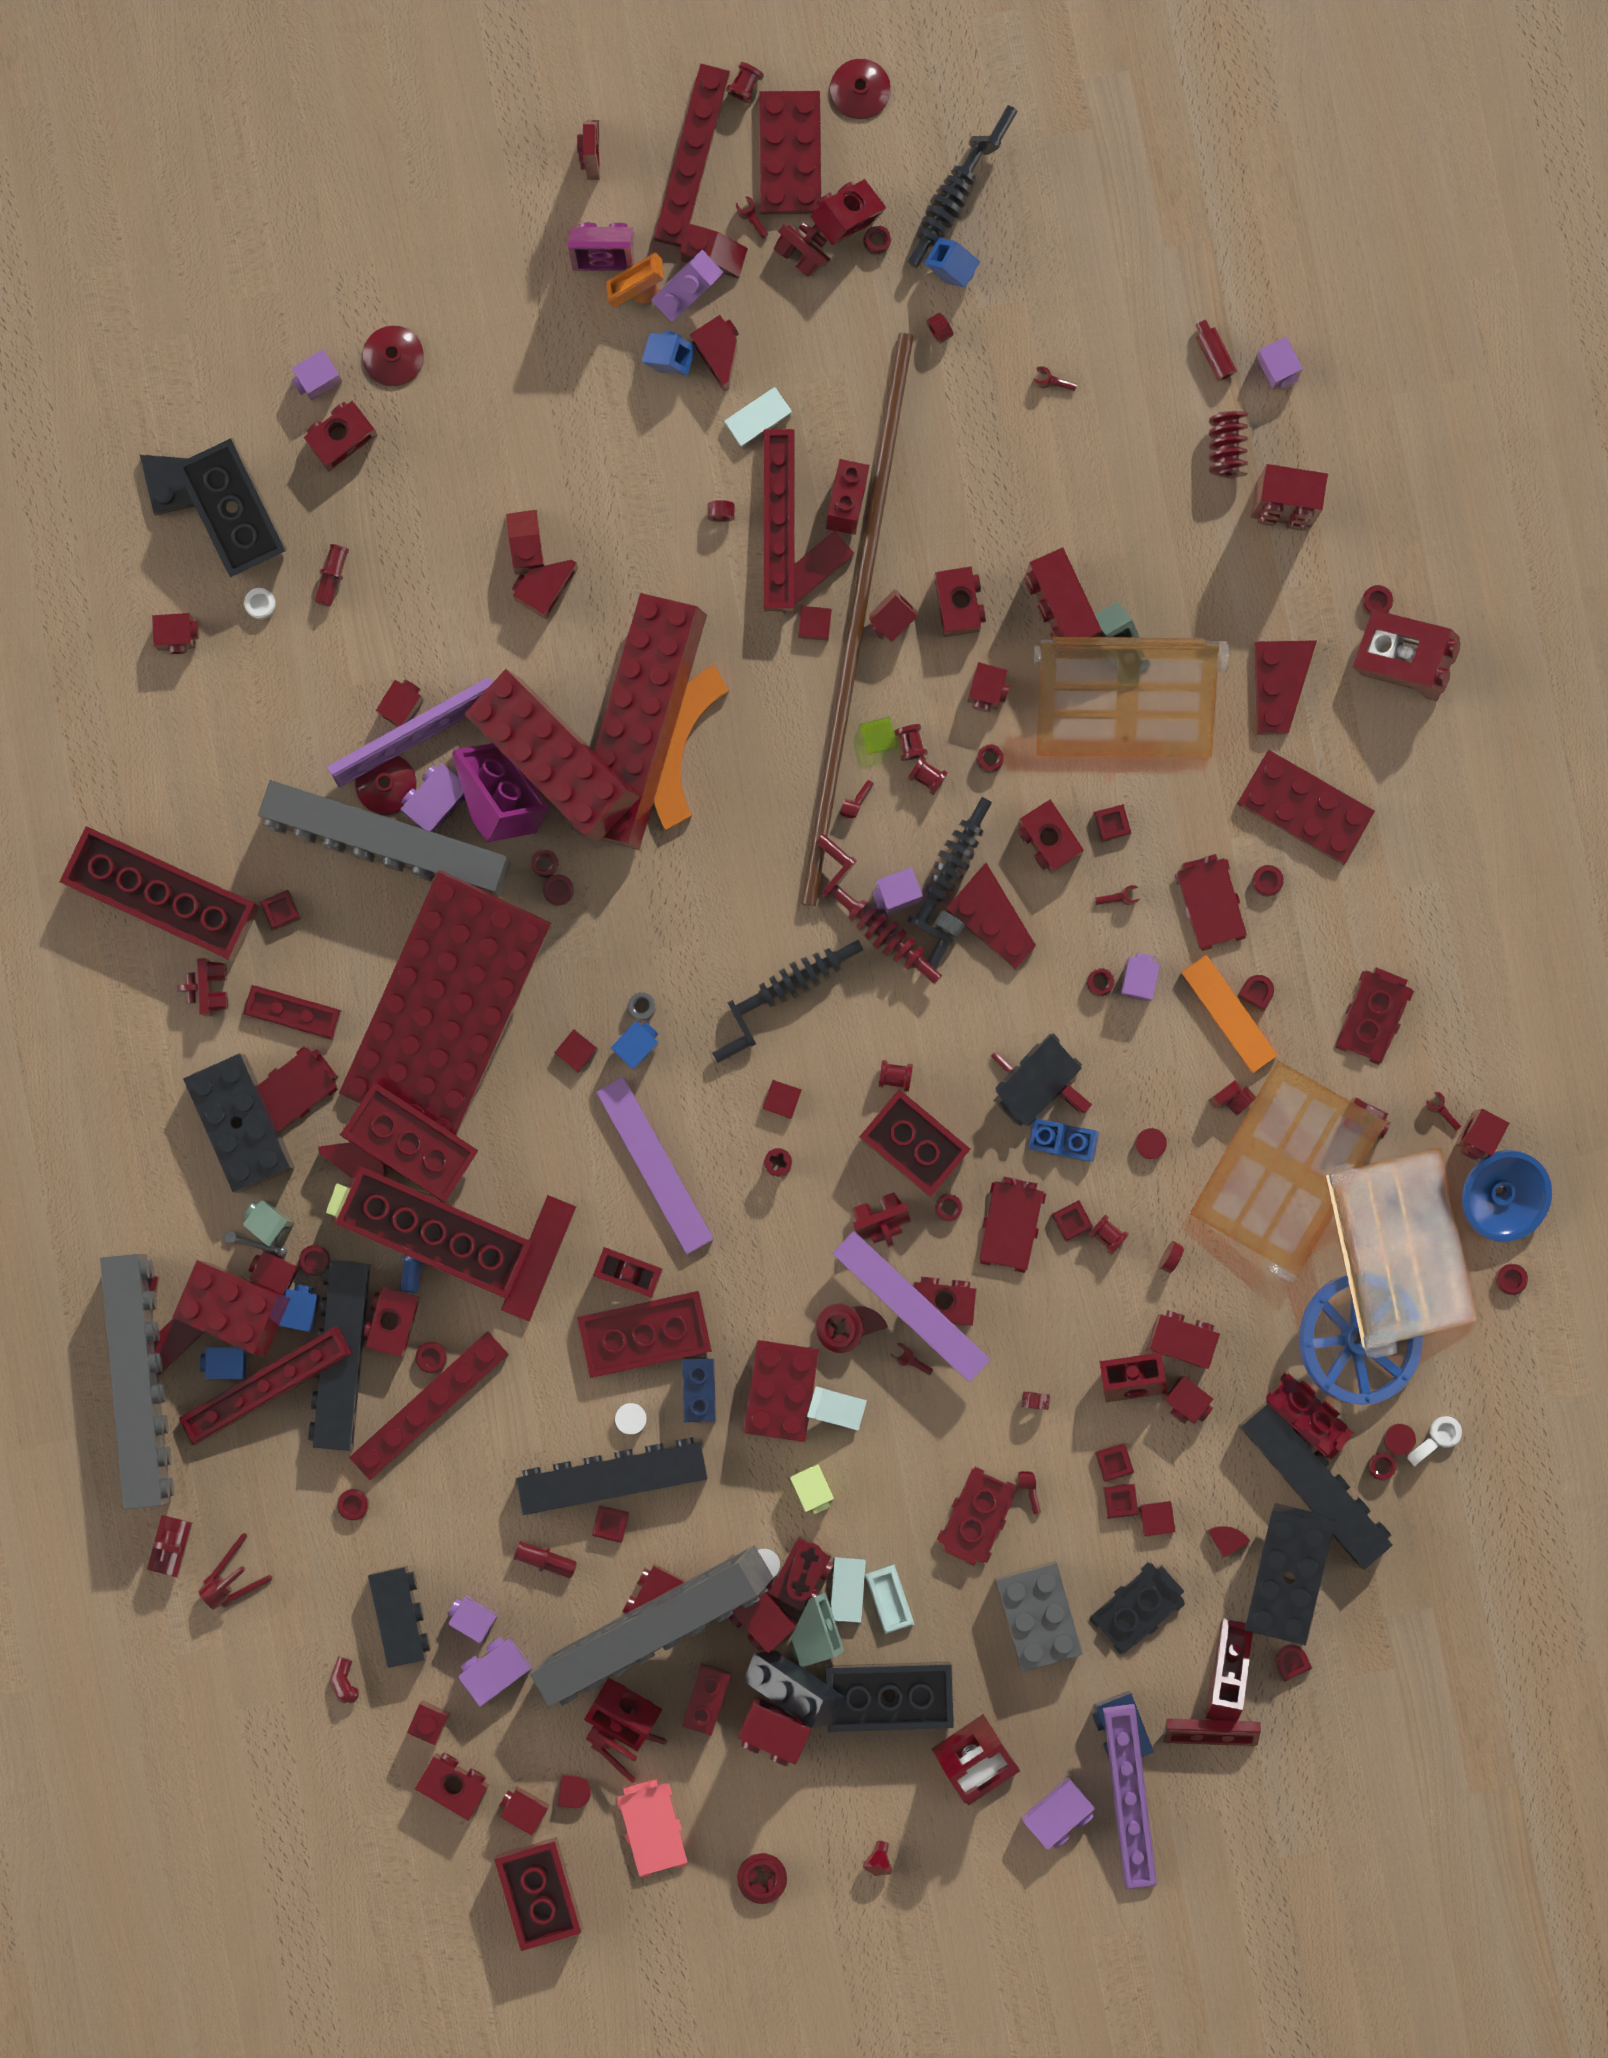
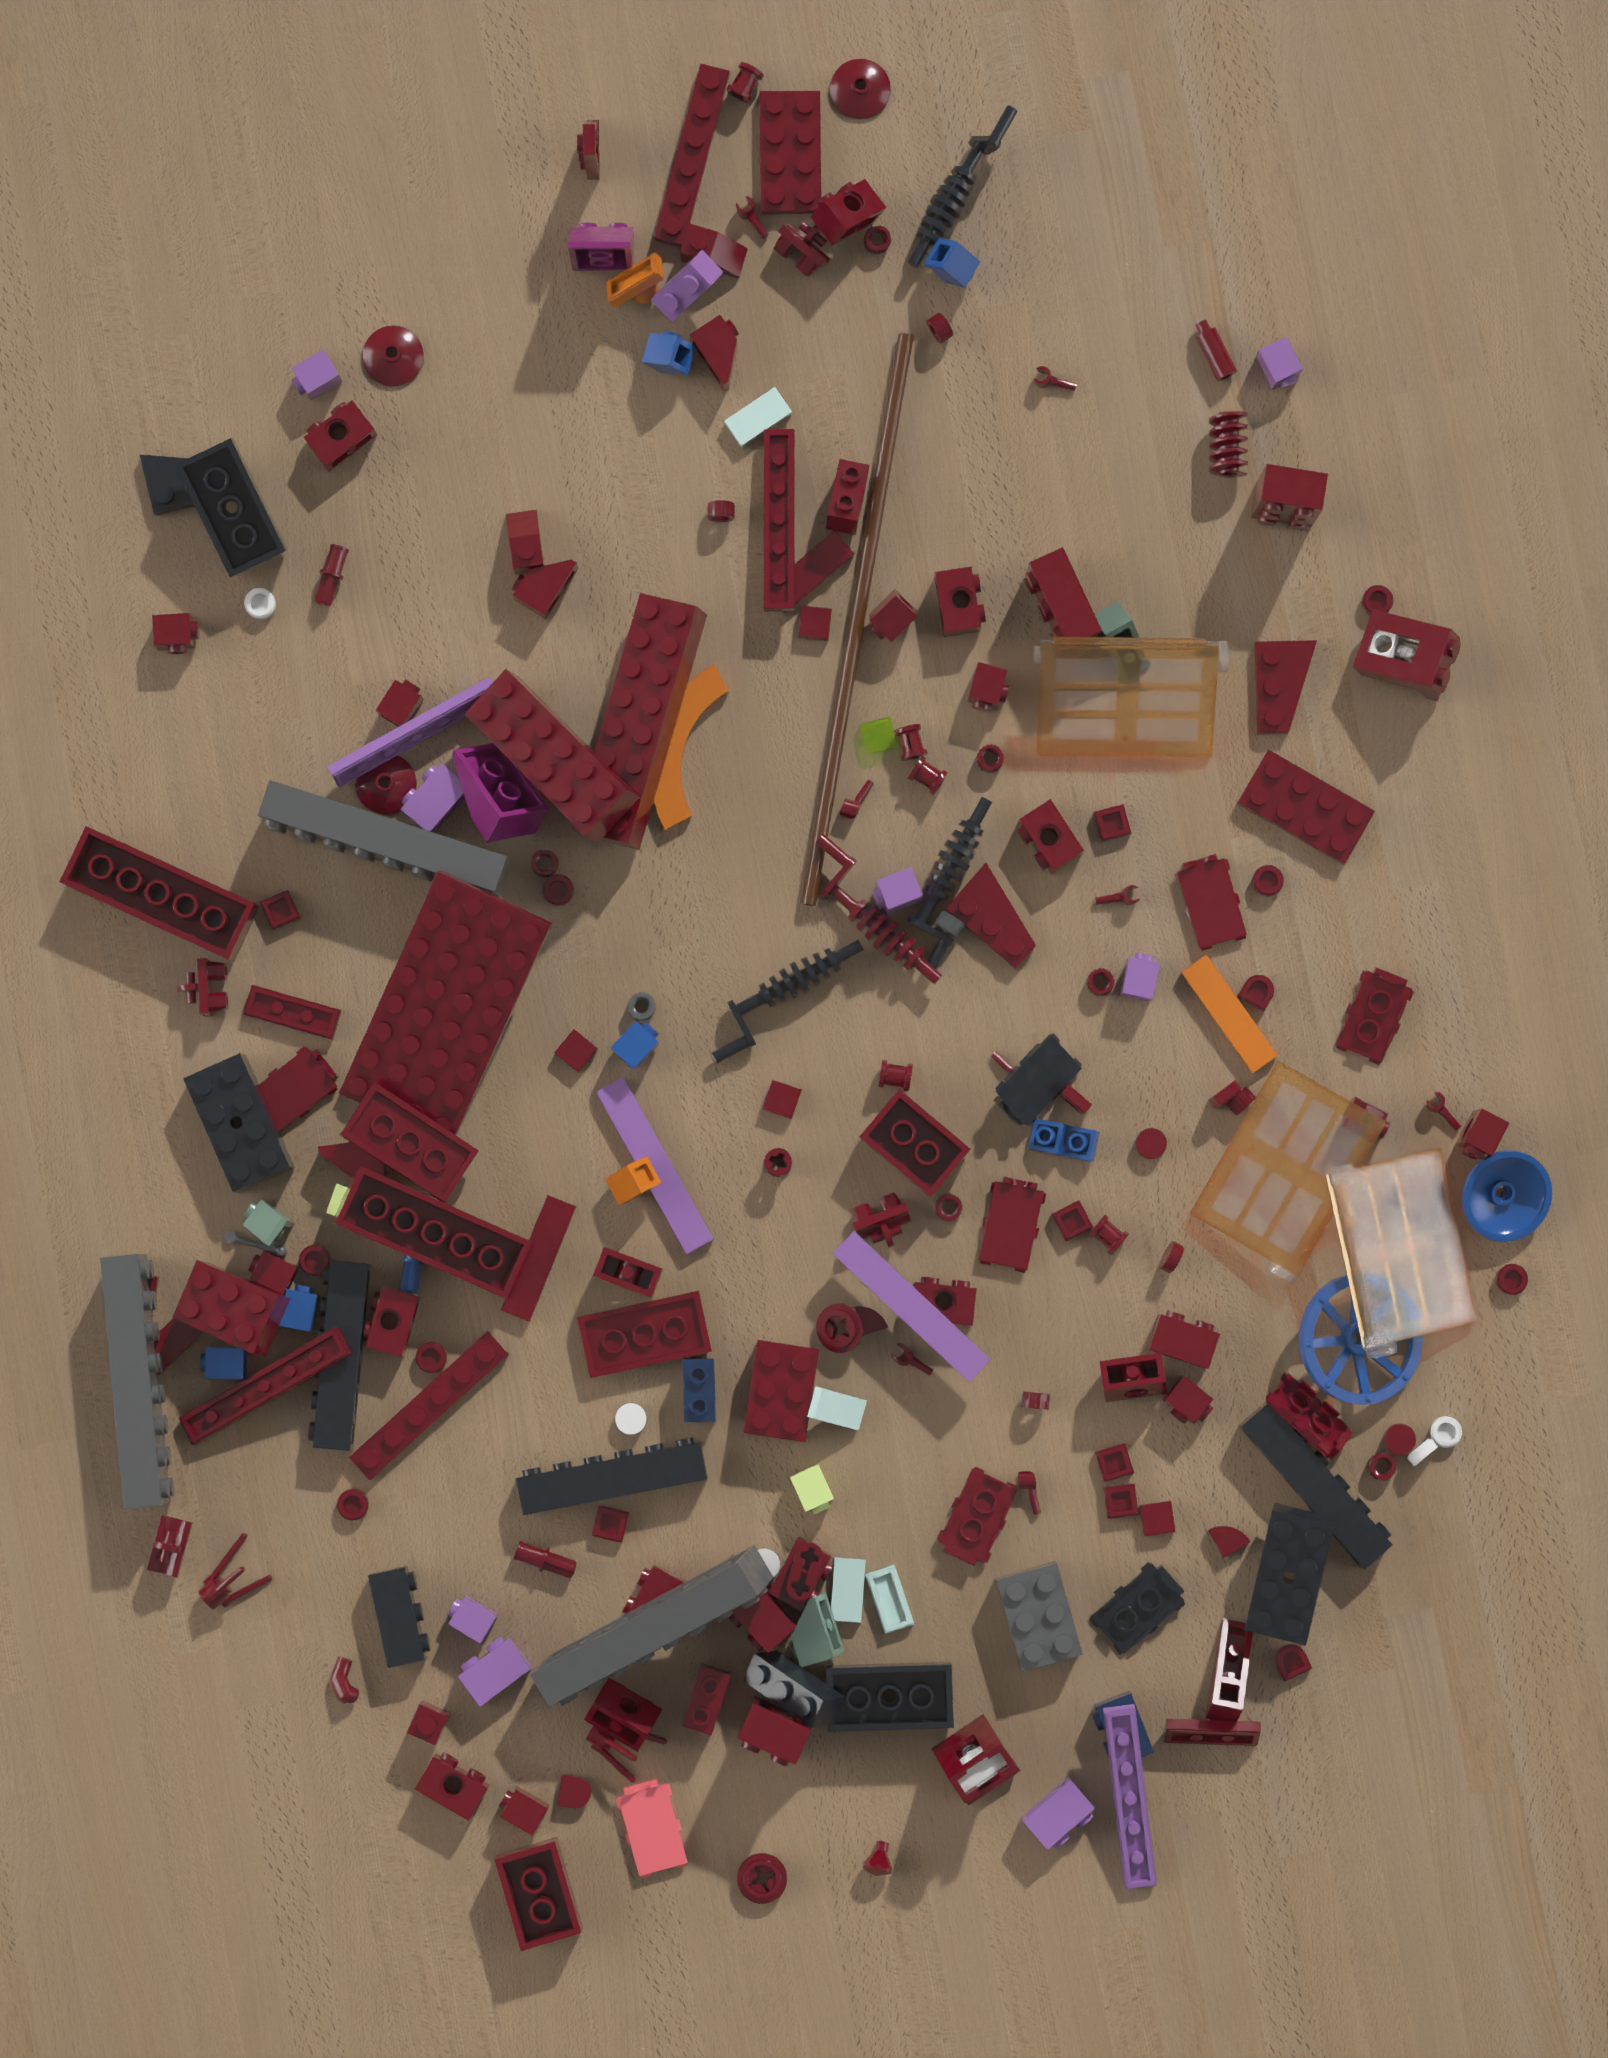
none -> orange brick [605,1156,662,1206]

